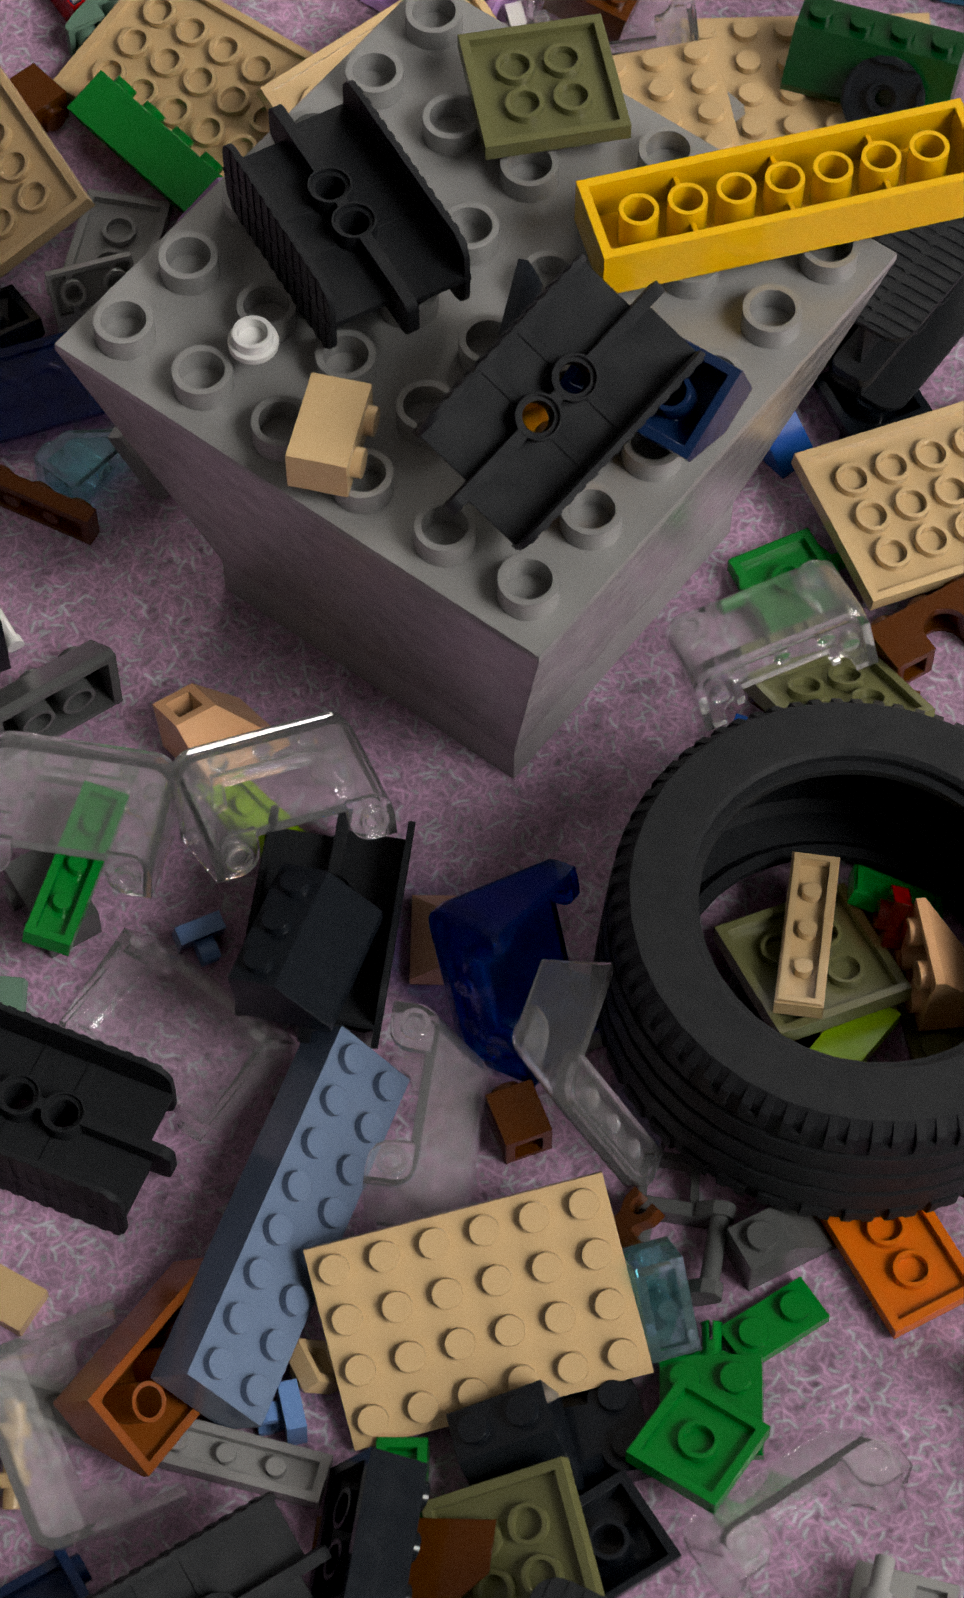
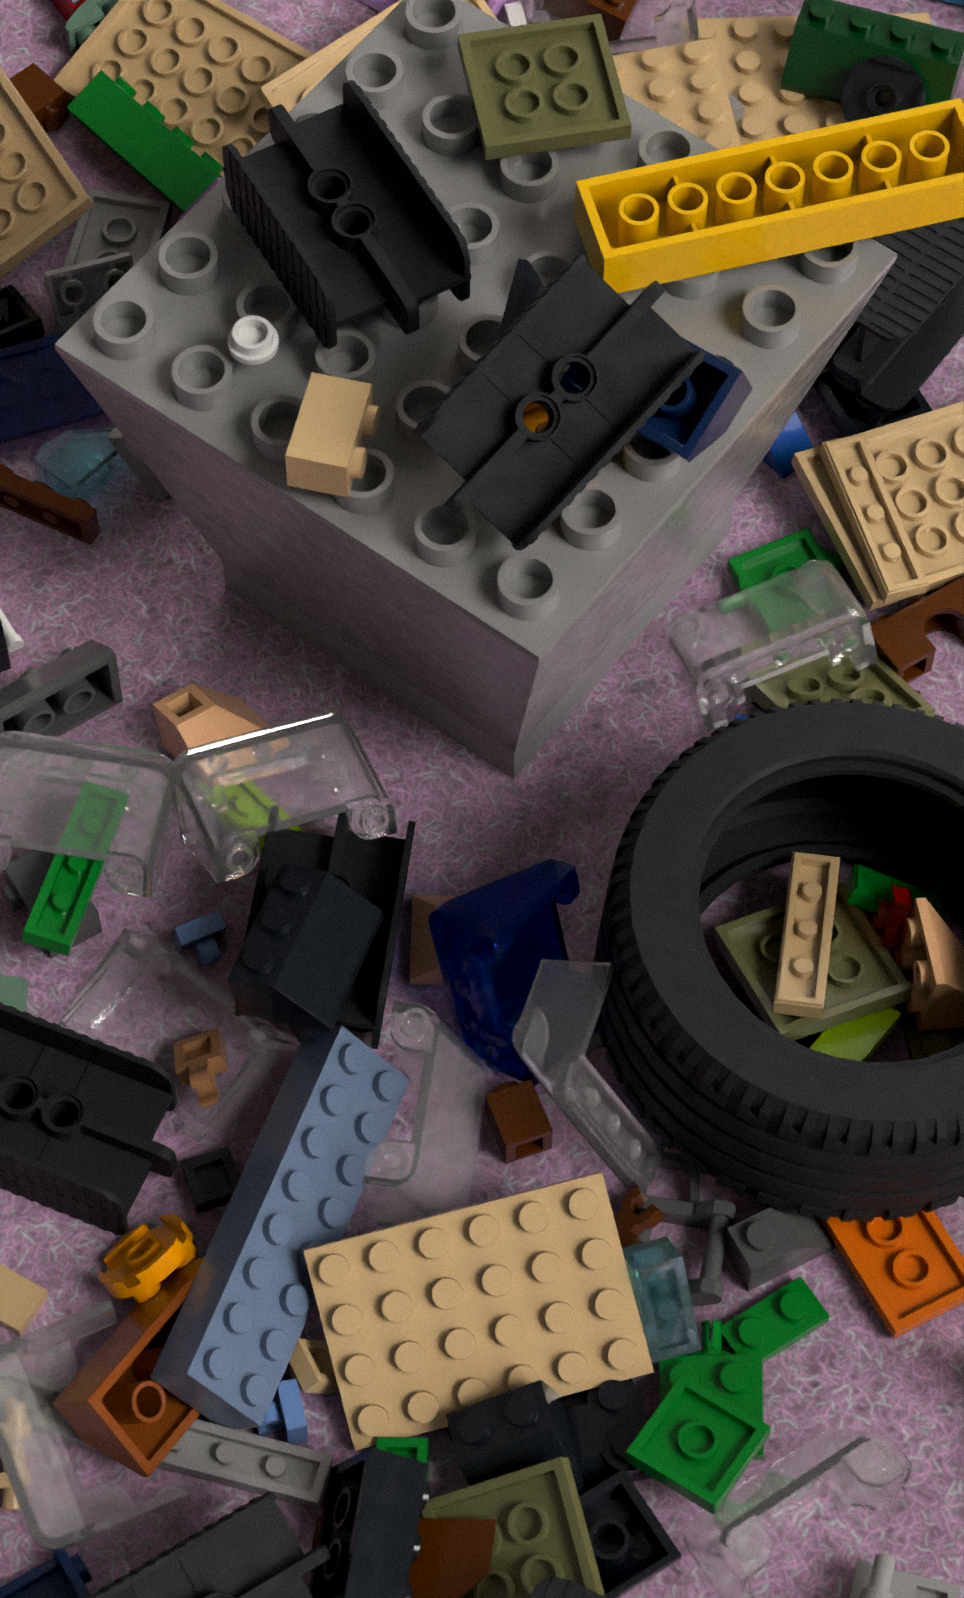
none -> light orange plate [98,1214,198,1303]
none -> medium nougat plate [173,1027,228,1109]
none -> black plate [181,1146,240,1213]
none -> tan tile [819,433,929,603]

